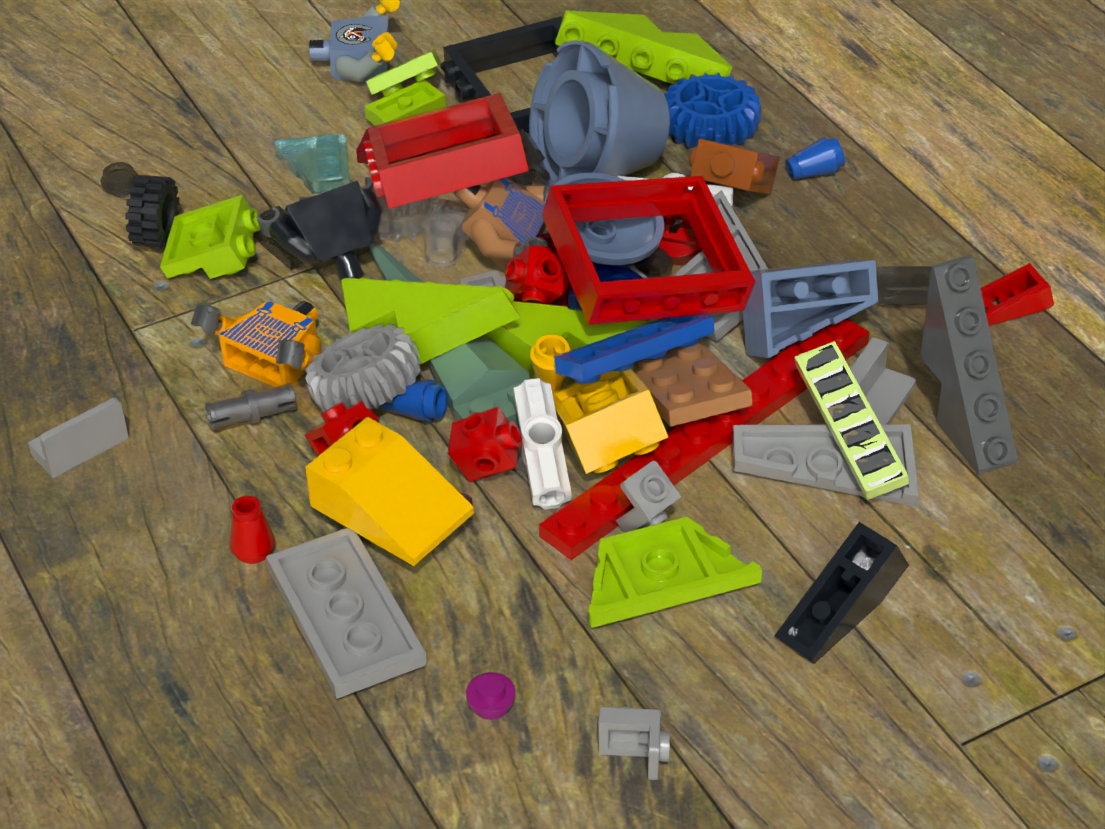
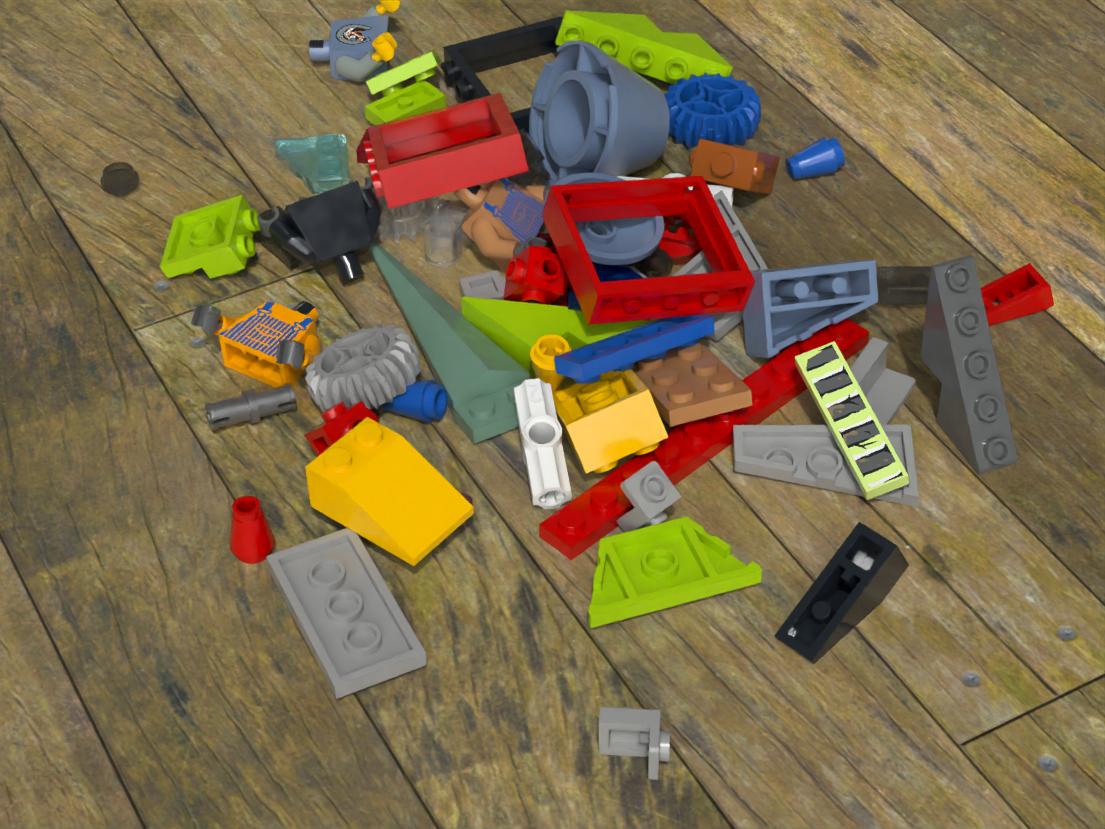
light grey panel [28,397,129,478] -> none
black tyre [125,175,180,248] -> none
lime slope [341,277,520,364] -> none
red brick [448,407,522,482] -> none
magenta plate [466,672,516,720] -> none

